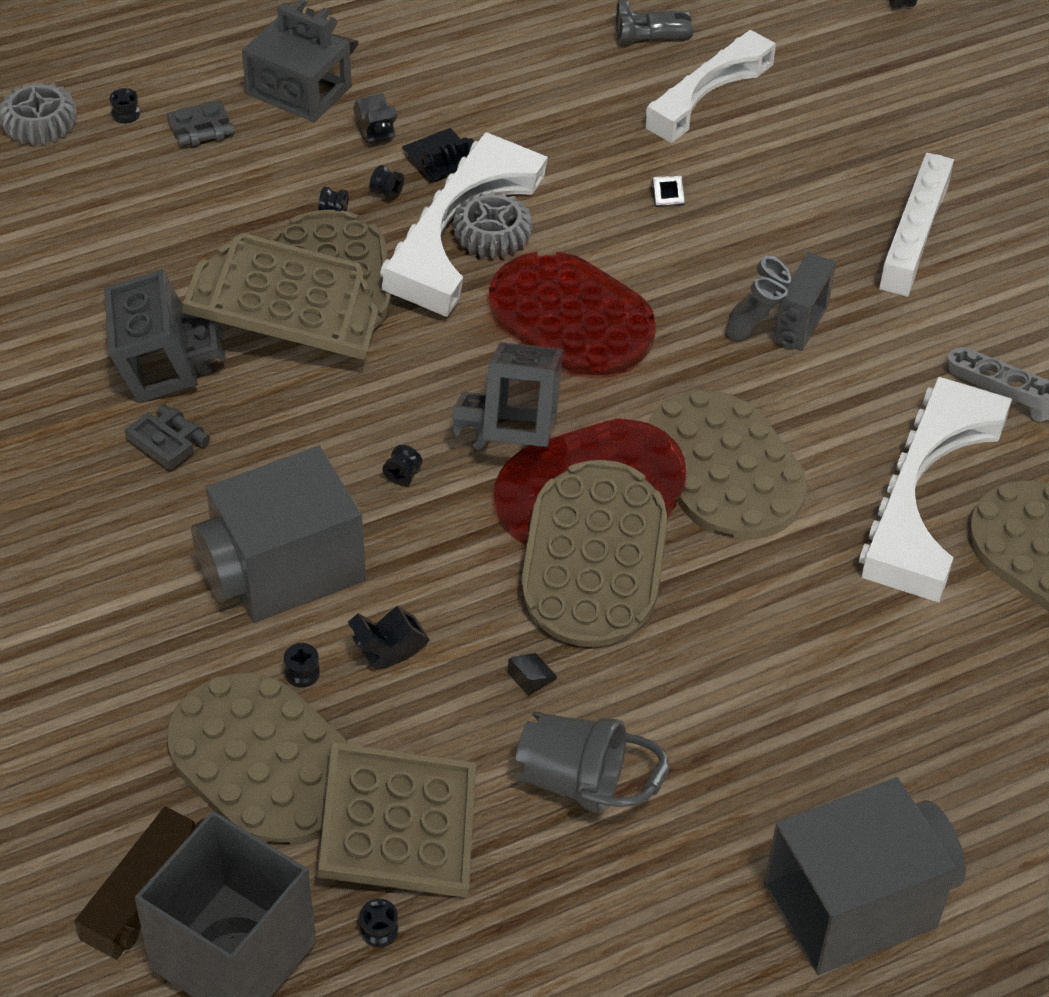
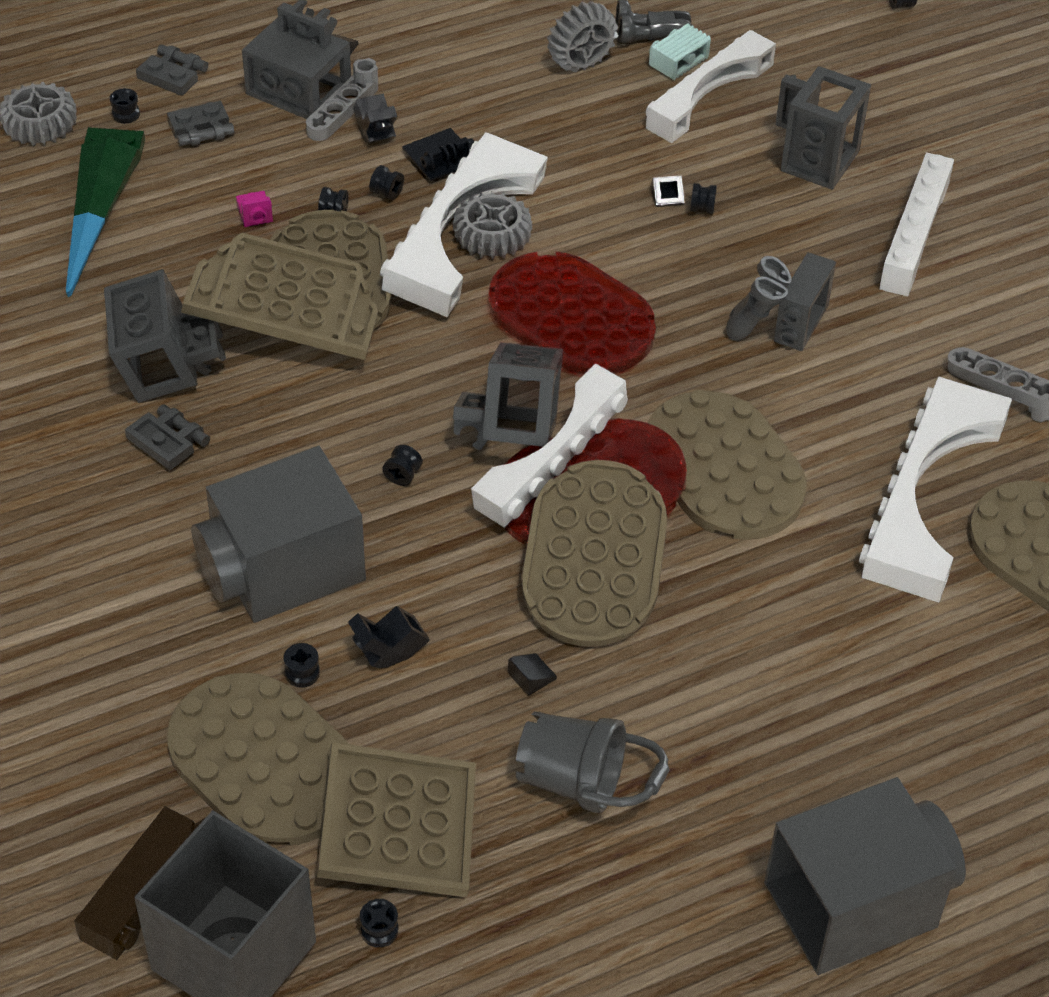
none -> dark green plate [66,127,145,297]
none -> dark grey plate [136,44,208,96]
none -> dark pink bracket [236,191,273,227]
none -> light grey beam [306,58,378,141]
none -> white arch [471,363,628,528]
none -> light grey gear [547,0,619,72]
none -> light aqua brick [649,23,711,81]
none -> black wheel [690,183,717,214]
none -> dark grey piece [775,66,871,190]

